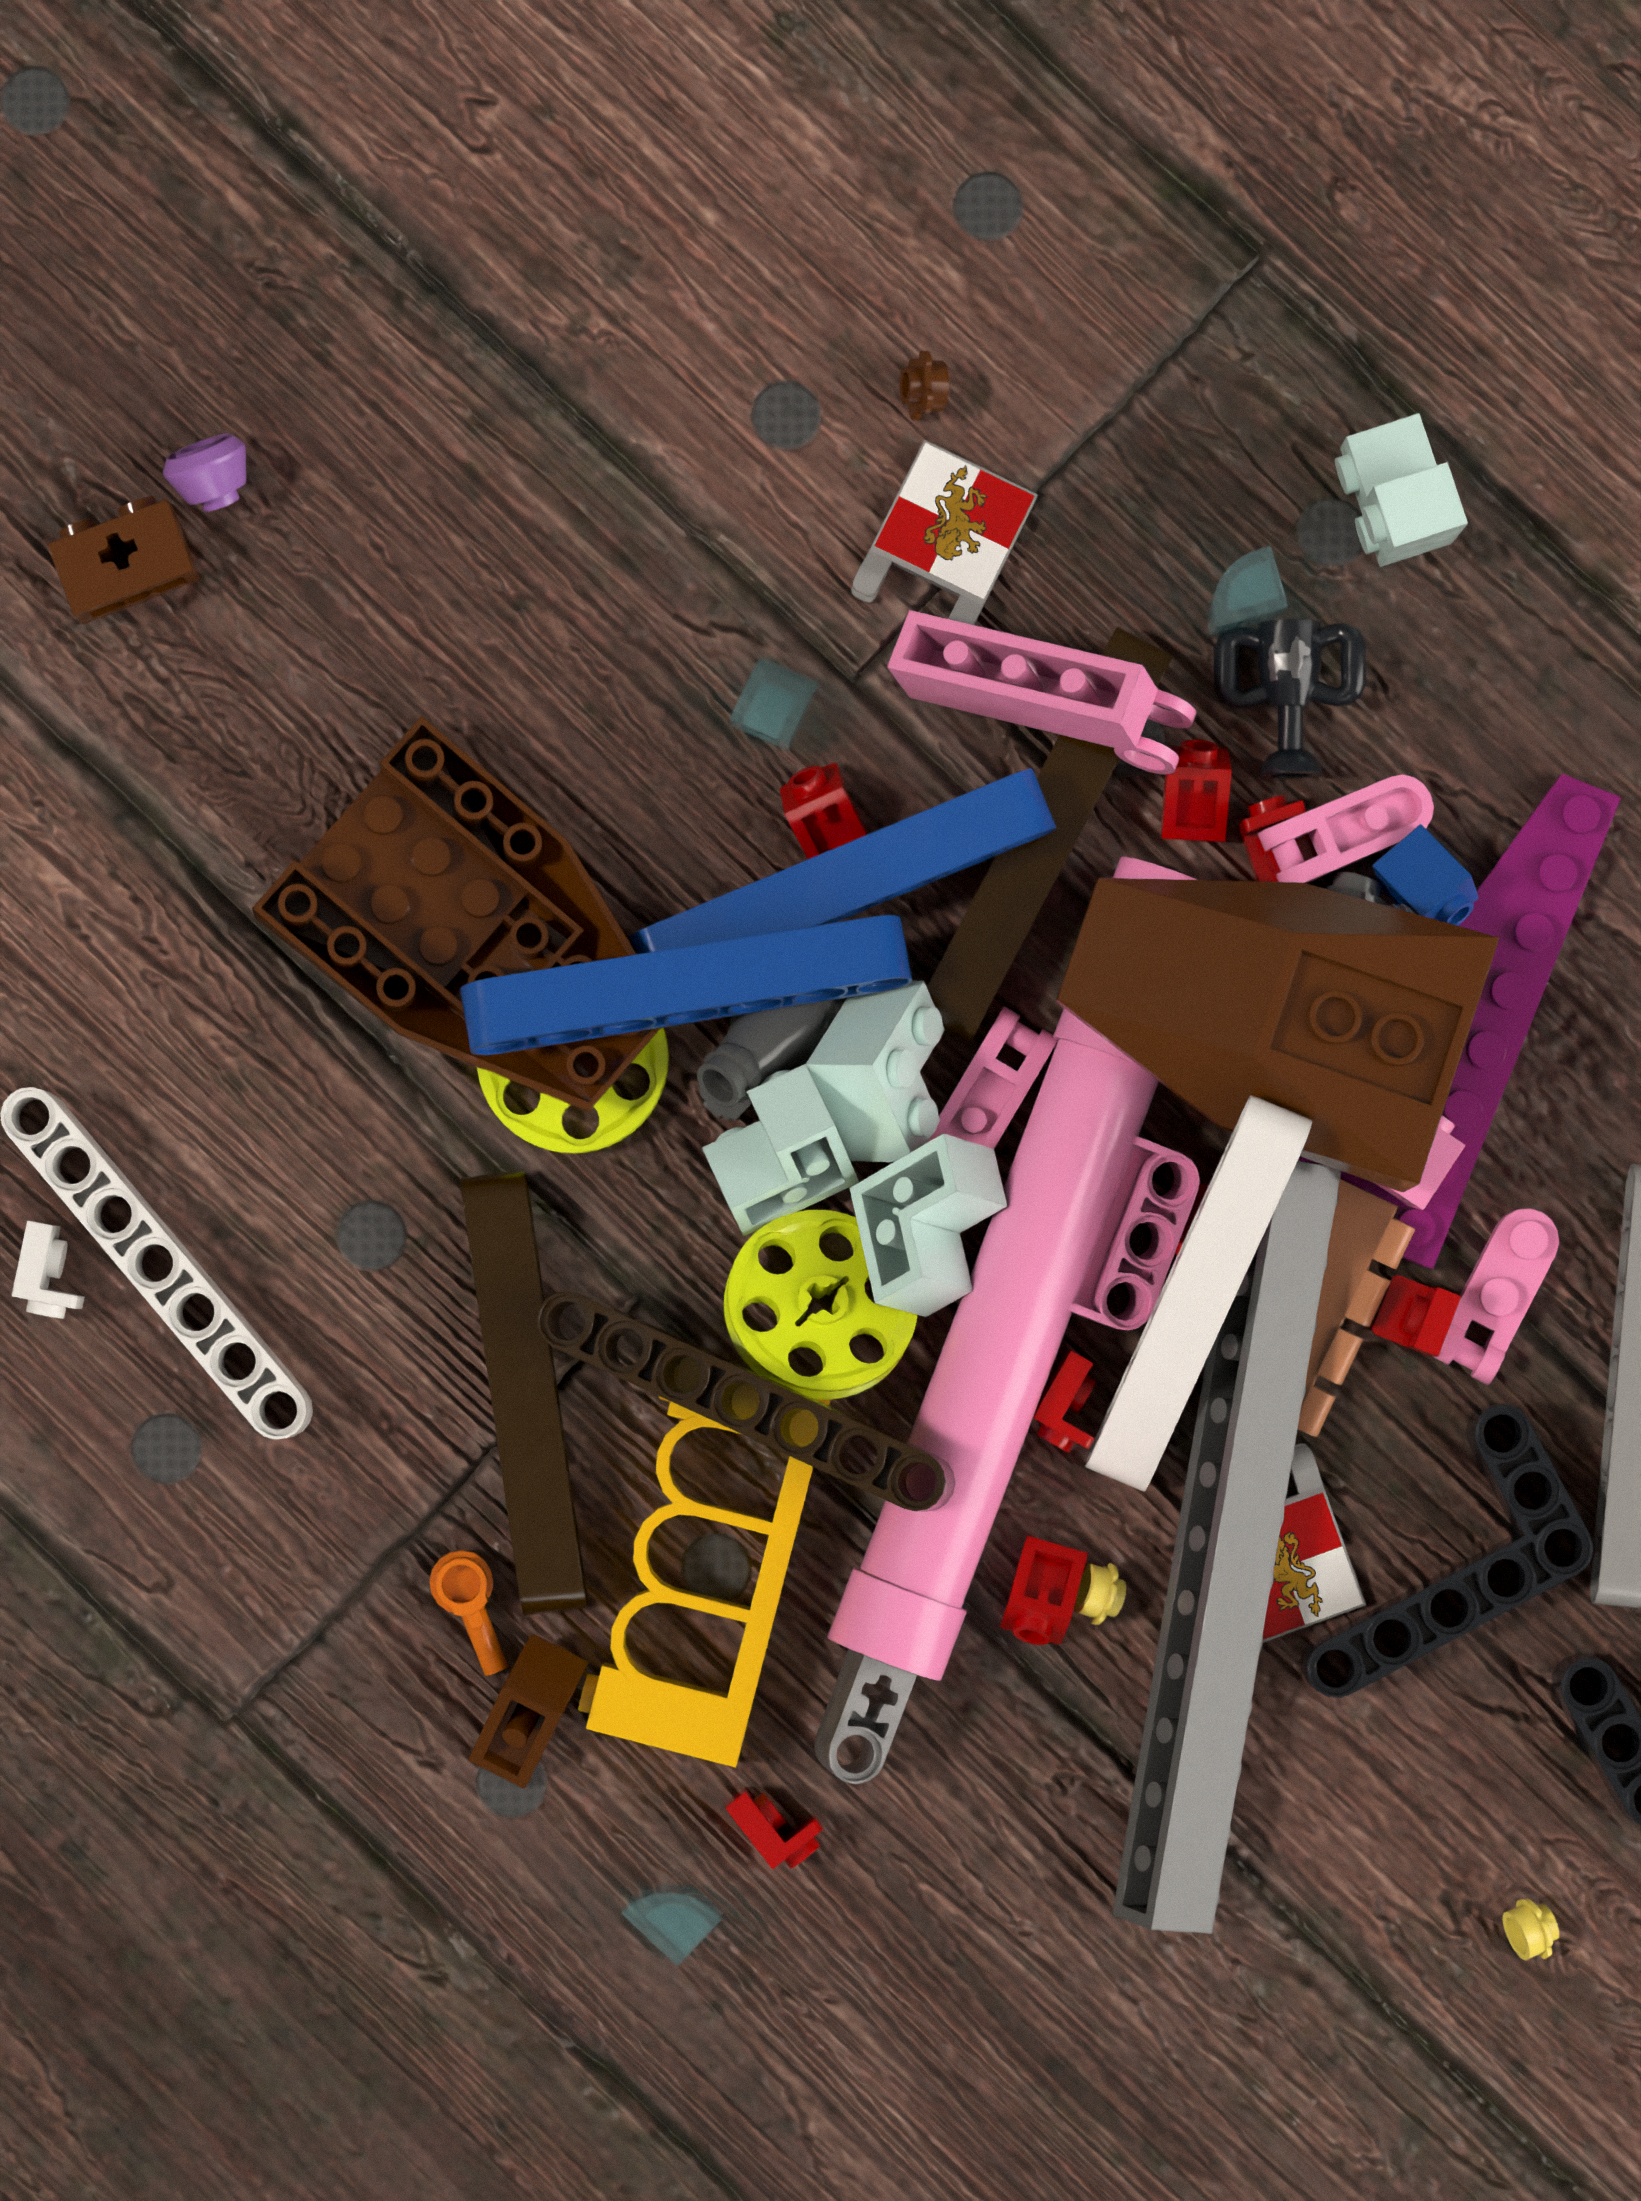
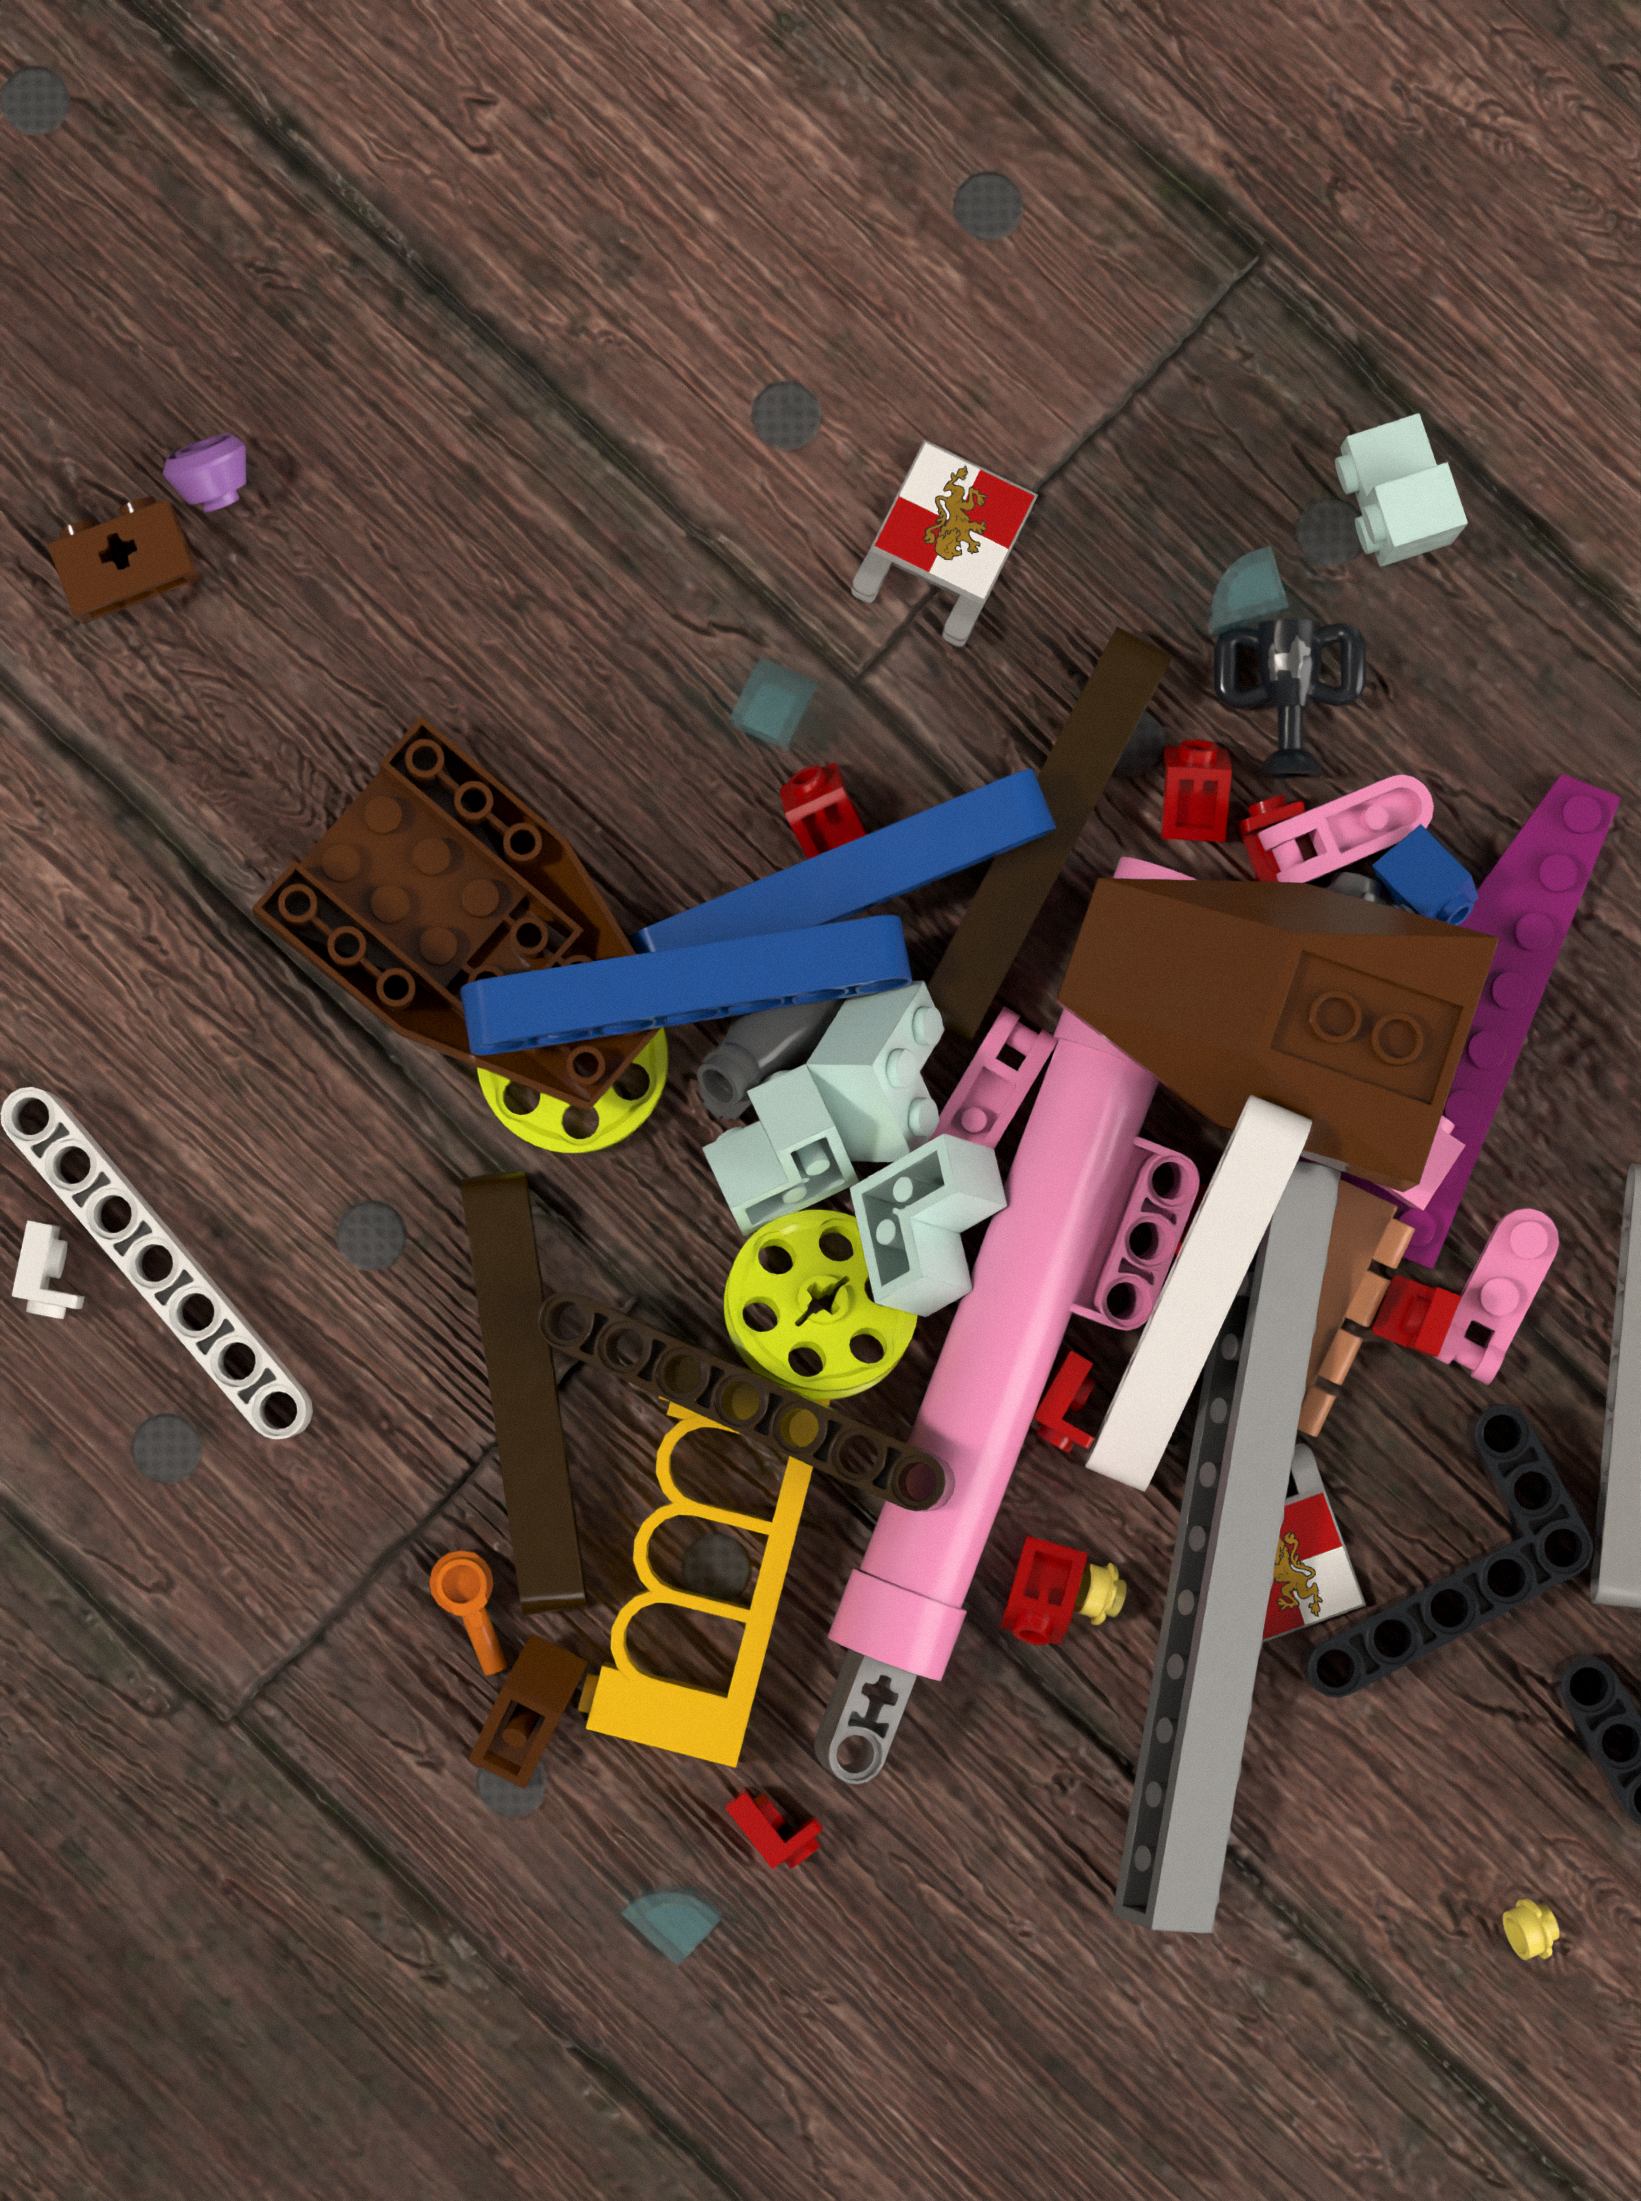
bright pink hinge [887,610,1196,775] -> none
reddish brown plate [899,351,949,420] -> none

